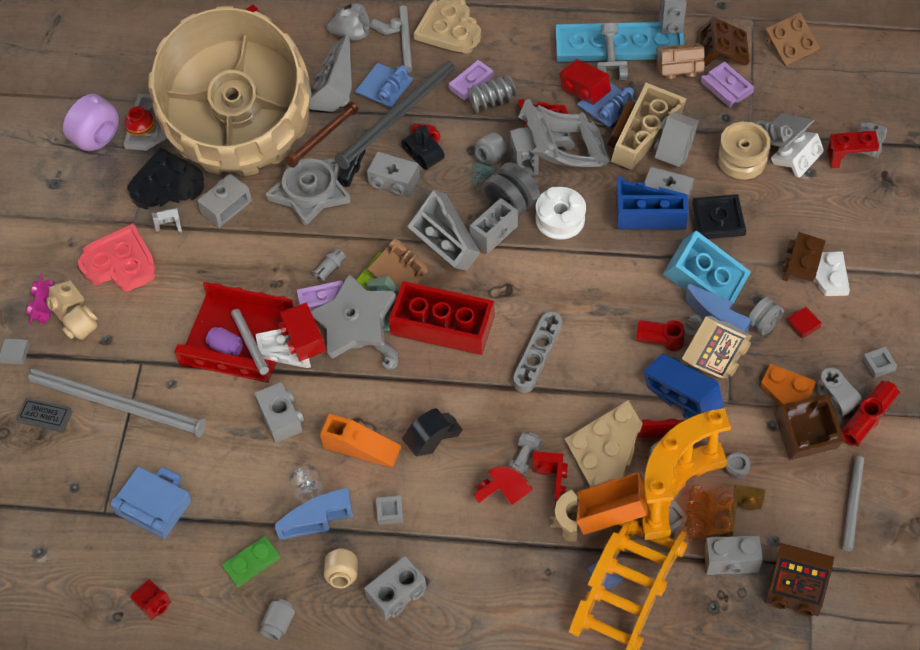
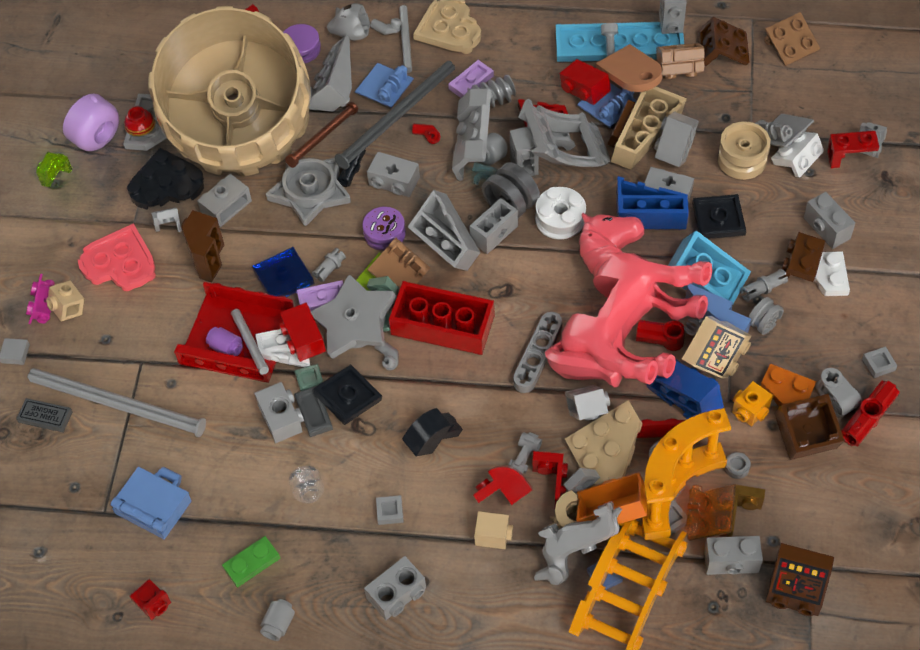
tan head [62,305,98,340] -> none
medium blue slope [275,488,353,540] -> none
orange slope [320,414,401,468] -> none
tan head [324,548,358,588] -> none
black beam [402,125,445,170] -> none
lavender plate [701,62,754,108] -> none
red tile [787,307,822,338] -> none
light grey bar [842,456,864,552] -> none
none -> clear neon green bracket [36,152,72,187]
none -> reddish brown piece [182,210,225,283]
none -> clear blue plate [252,247,315,297]
none -> medium lavender head [283,24,321,63]
none -> sand green tile [294,364,323,391]
none -> dark grey tile [294,386,333,437]
none -> black plate [313,364,382,425]
none -> medium lavender head [362,207,406,251]
none -> light grey piece [452,89,491,181]
none -> tan brick [474,511,513,549]
none -> light grey animal [534,501,622,585]
none -> coral animal [544,213,713,387]
none -> light grey tile [564,468,600,493]
none -> brick [565,385,610,420]
none -> nougat tile [596,44,663,92]
none -> light orange brick [732,381,773,427]
none -> light grey pin [740,269,788,301]
none -> light grey brick [804,192,855,249]

